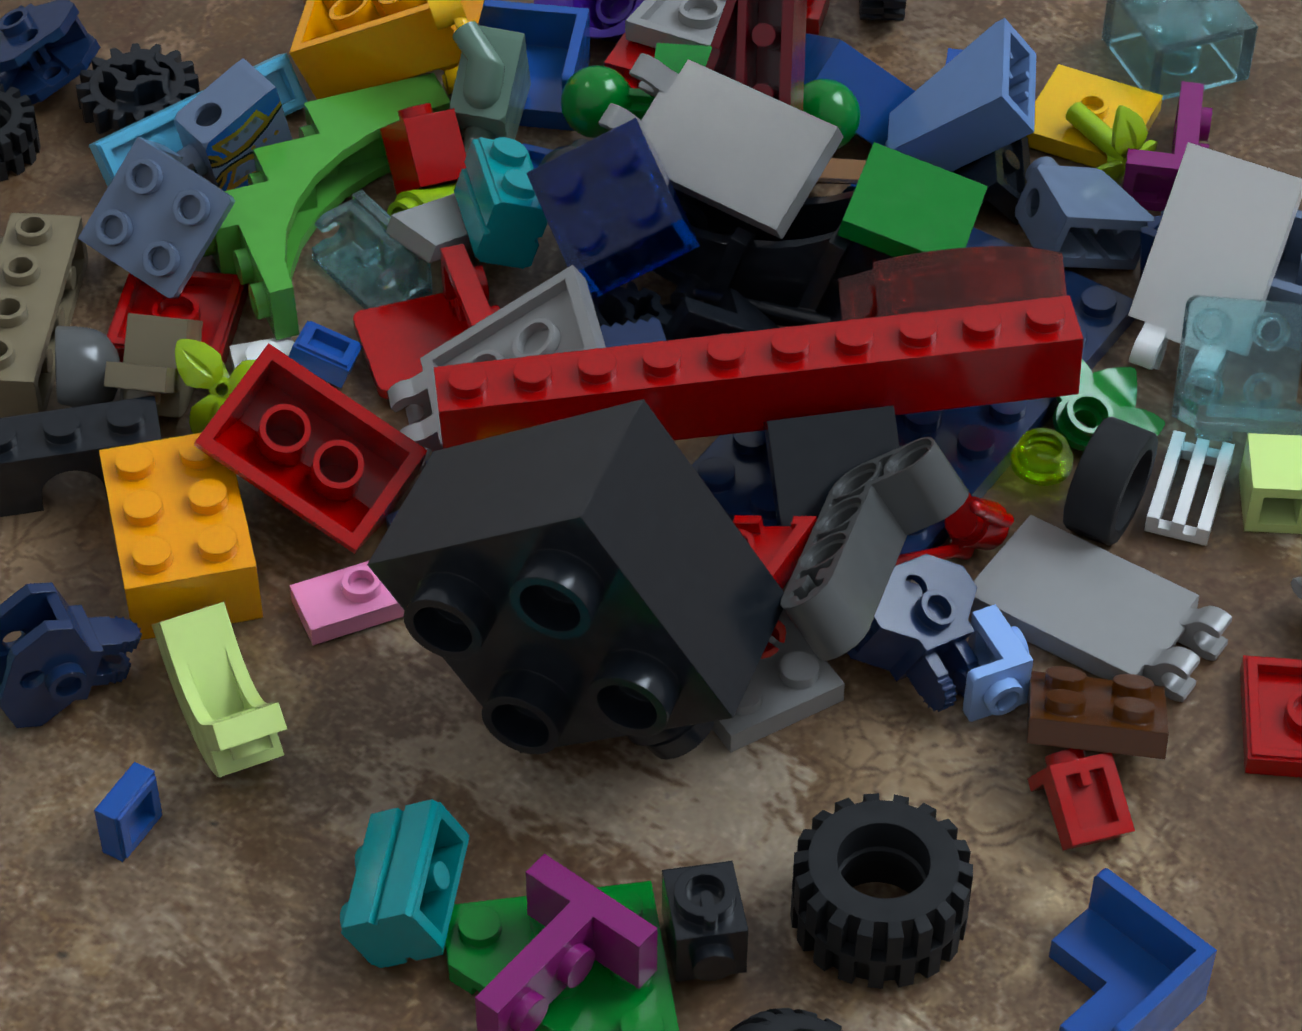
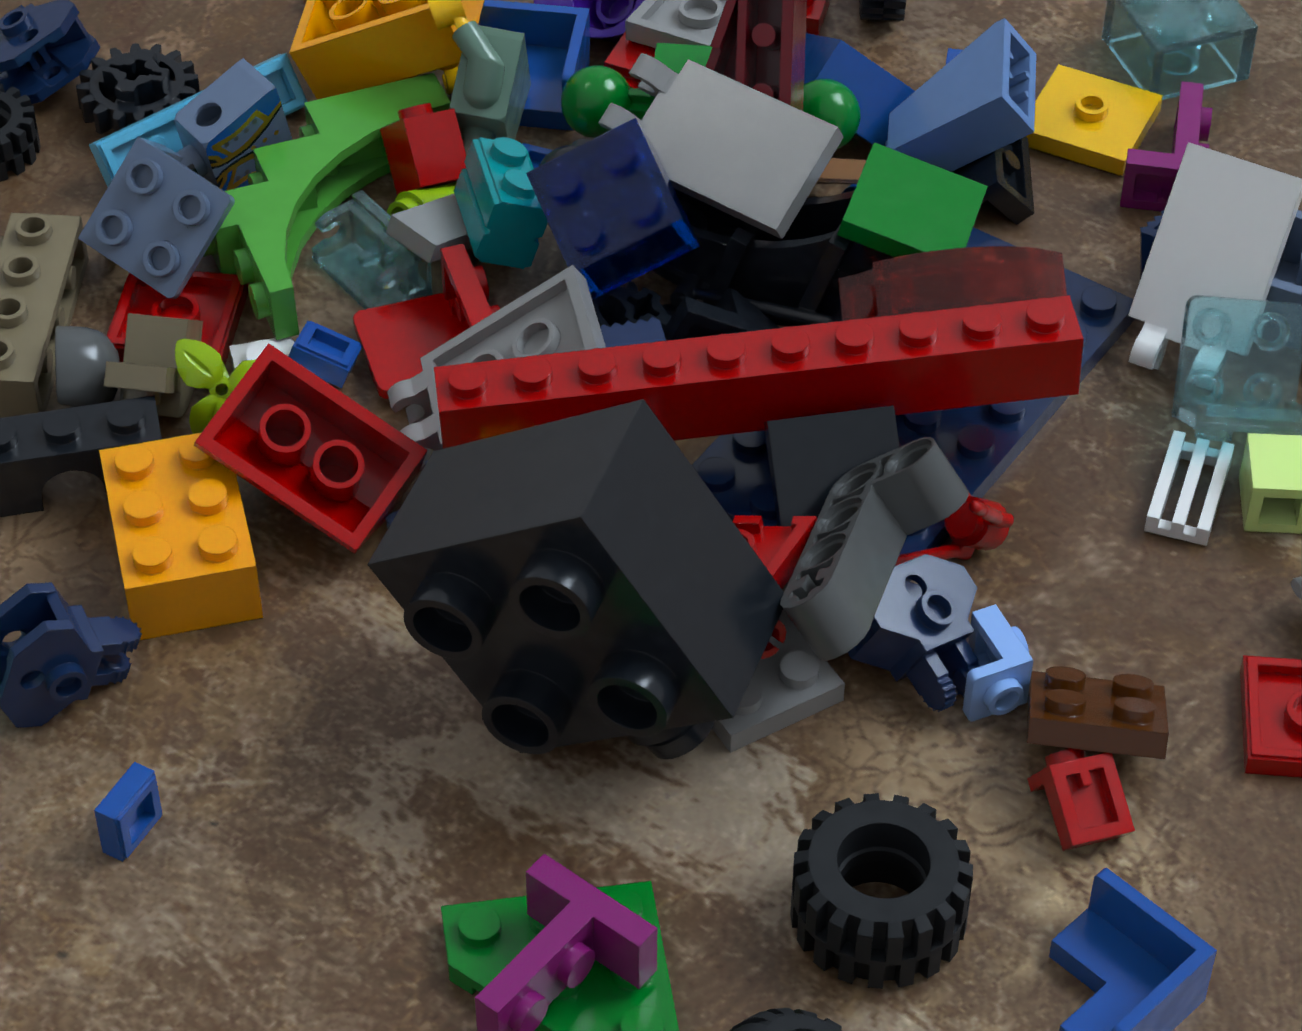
yellowish green arch [152,602,287,777] -> none
bright pink plate [289,561,404,645] -> none
teal brick [340,799,470,968] -> none
black brick [661,861,748,982] -> none
light grey tile [970,515,1232,702] -> none
clear neon green plate [1010,428,1074,486] -> none
sand blue torso [1015,156,1154,270] -> none
green plate [1053,359,1165,451] -> none
black tyre [1063,416,1158,546] -> none
lime plant [1065,102,1158,185] -> none

